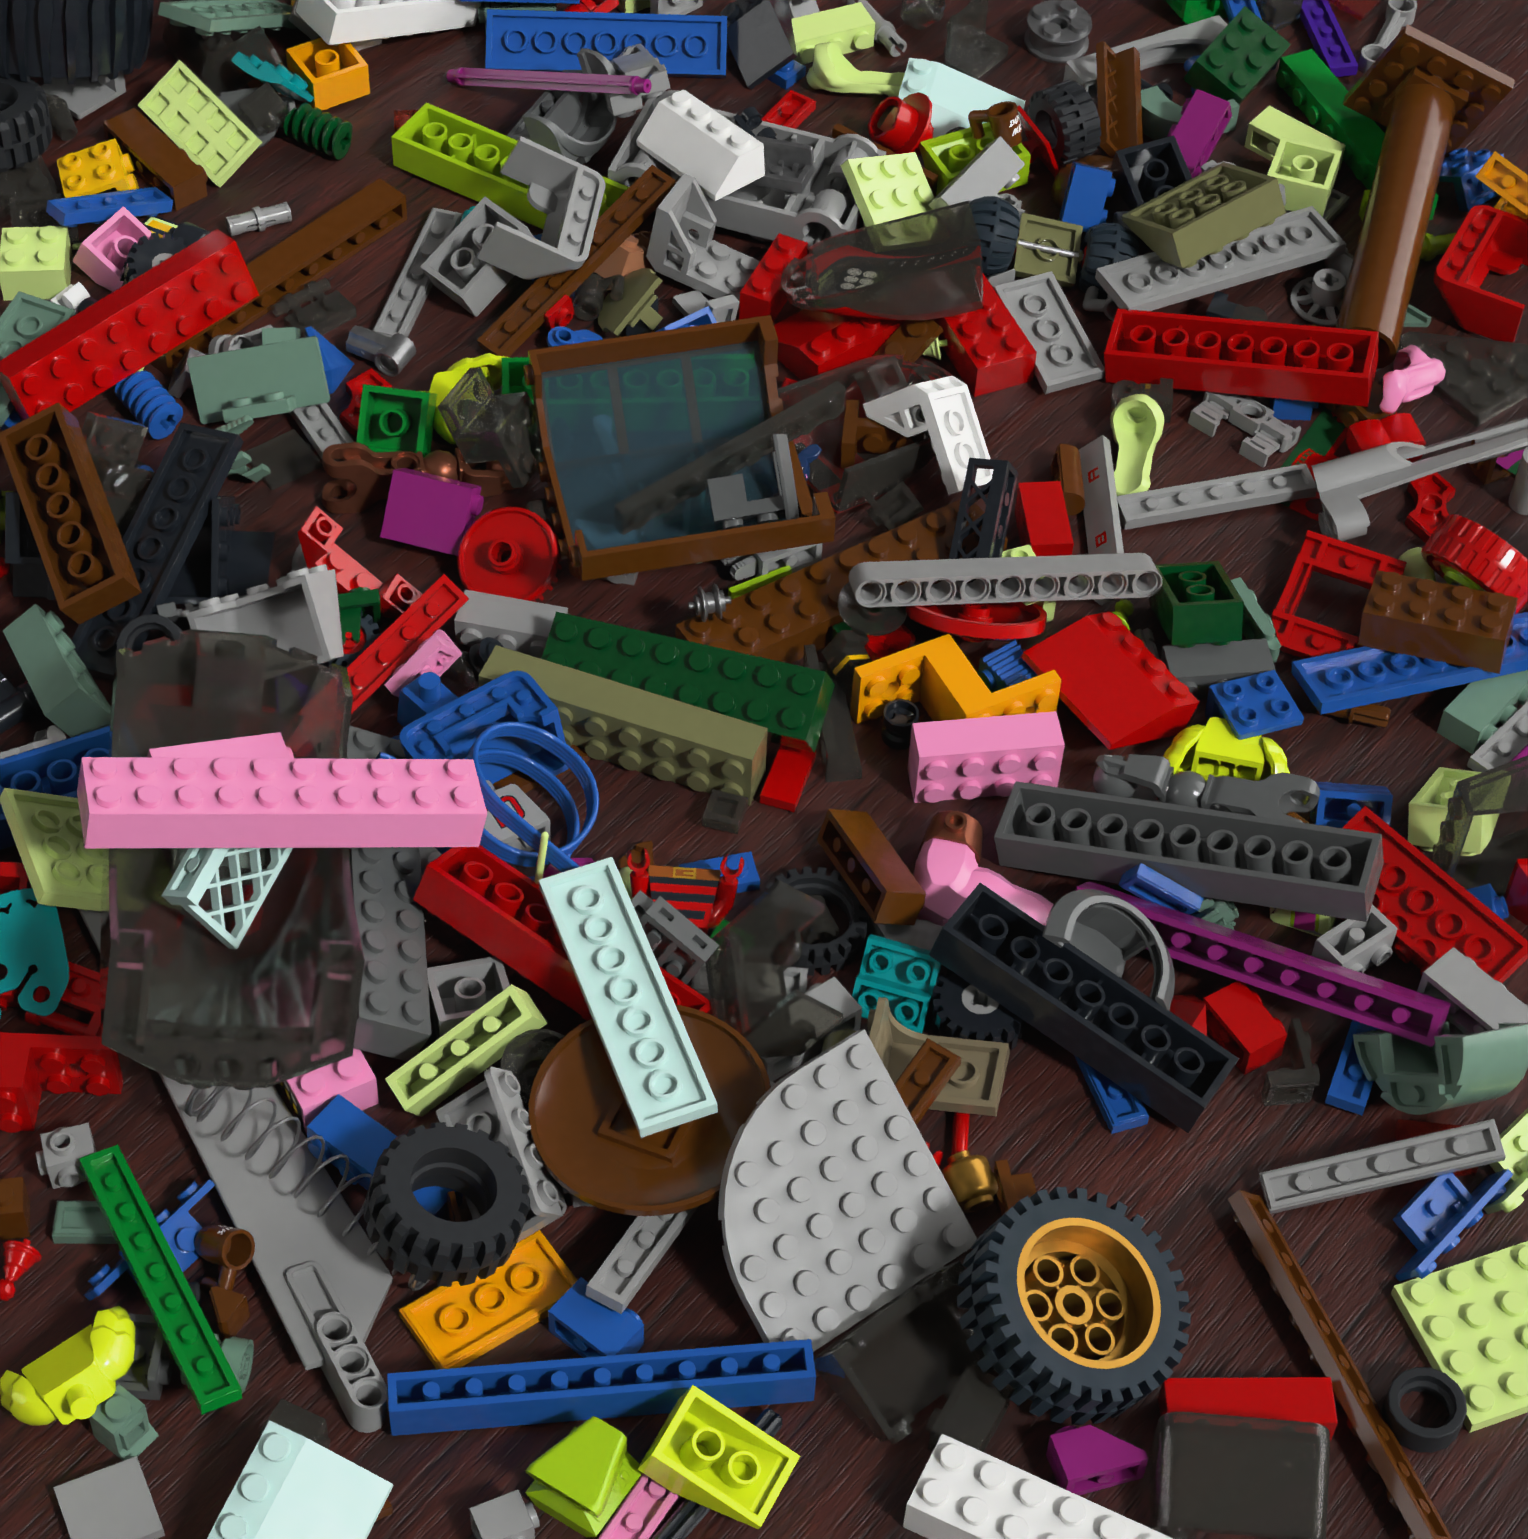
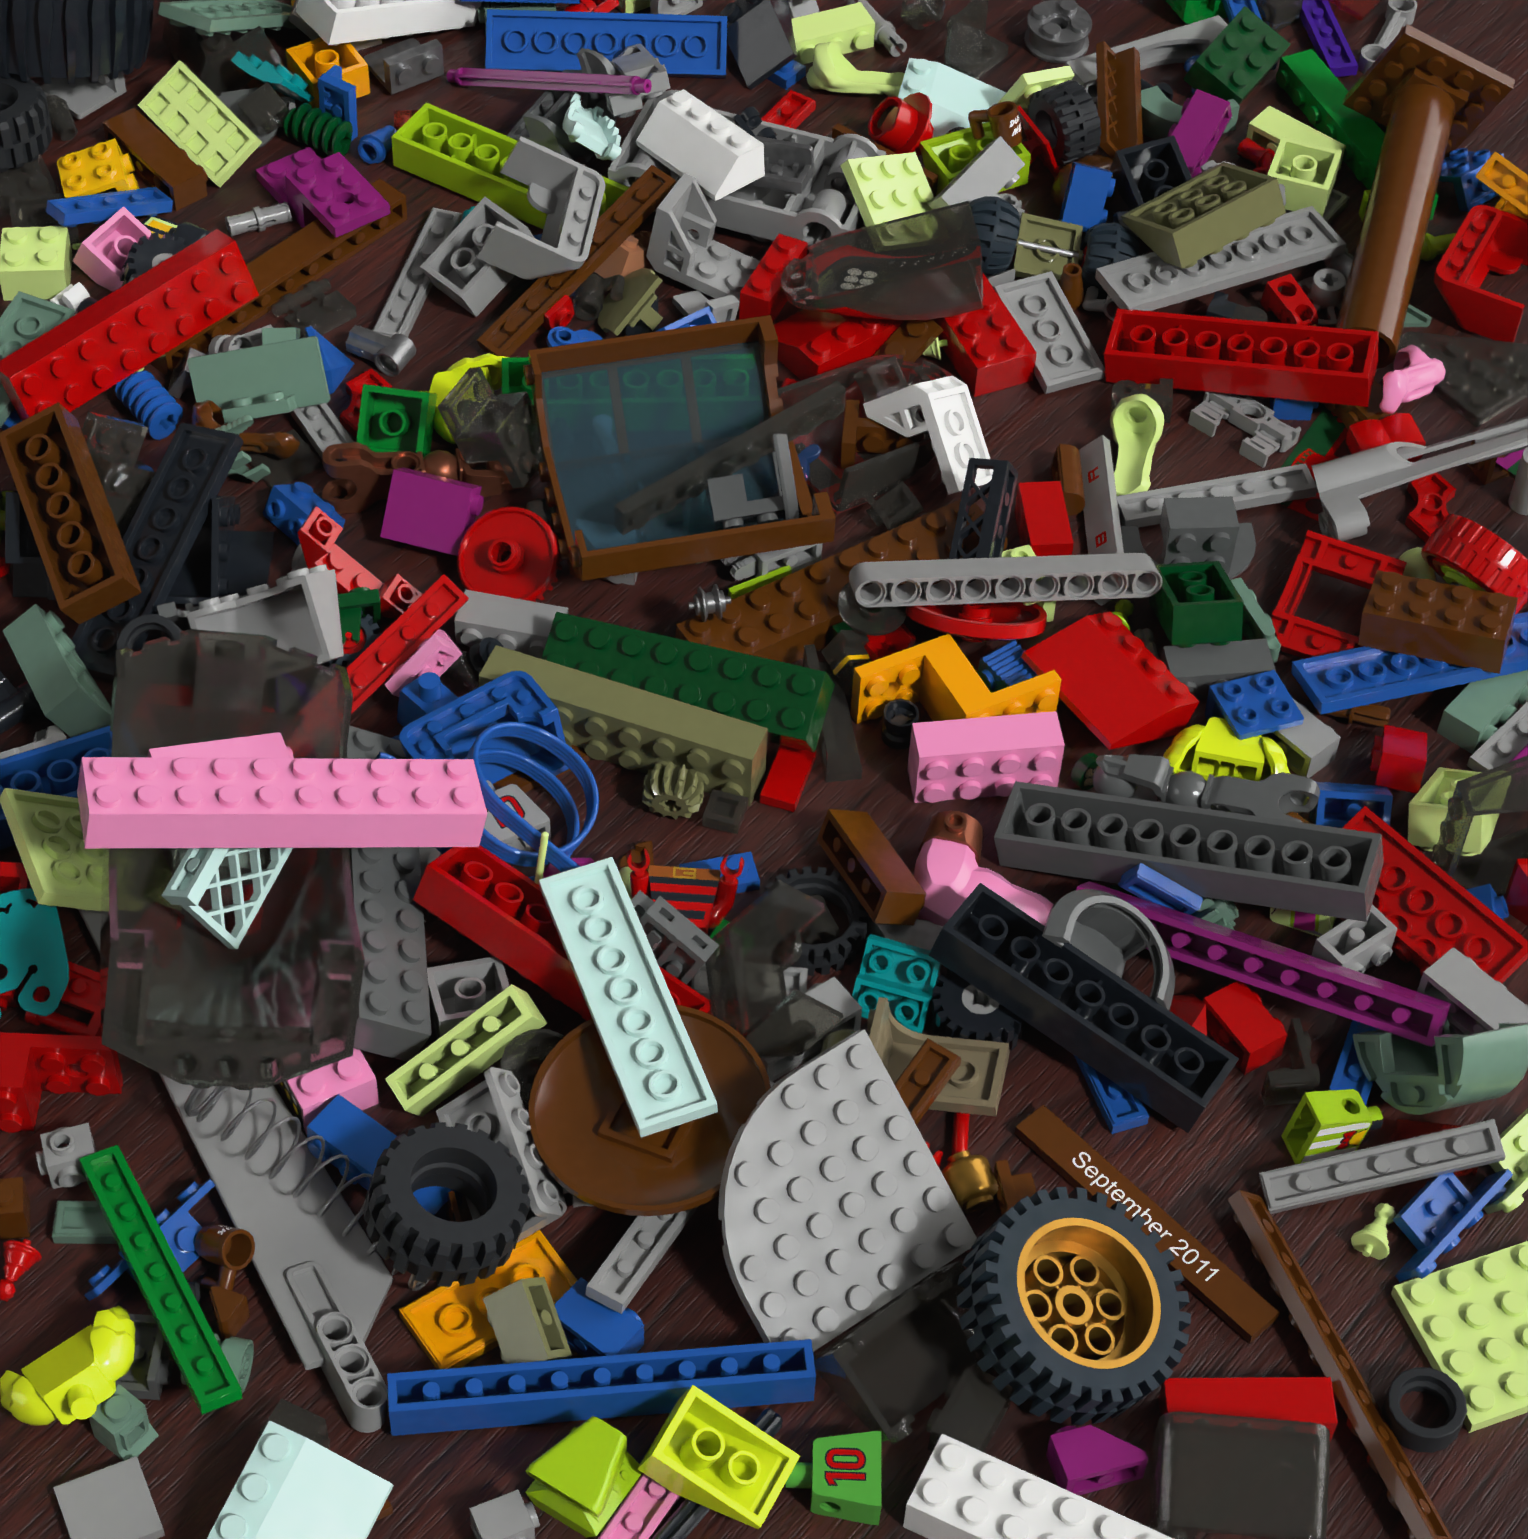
none -> reddish brown hair [192,400,300,459]
none -> magenta bracket [256,147,390,238]
none -> blue bracket [263,482,346,546]
none -> blue bracket [317,65,358,142]
none -> blue cone [358,125,397,164]
none -> flat silver bracket [364,38,444,95]
none -> olive brick [483,1277,572,1364]
none -> light aqua animal [563,93,621,161]
none -> olive gear [642,762,705,820]
none -> bright green torso [785,1431,882,1525]
none -> yellowish green plate [998,65,1075,113]
none -> reddish brown tile [1014,1105,1279,1344]
none -> reddish brown cone [1058,263,1084,311]
none -> dark green tile [1071,753,1098,790]
none -> dark grey piece [1121,496,1256,580]
none -> red piece [1237,138,1275,175]
none -> red leg [1260,274,1318,326]
none -> light grey brick [1262,698,1341,778]
none -> lime torso [1281,1089,1383,1165]
none -> yellowish green piece [1351,1203,1396,1260]
none -> red brick [1370,724,1427,794]

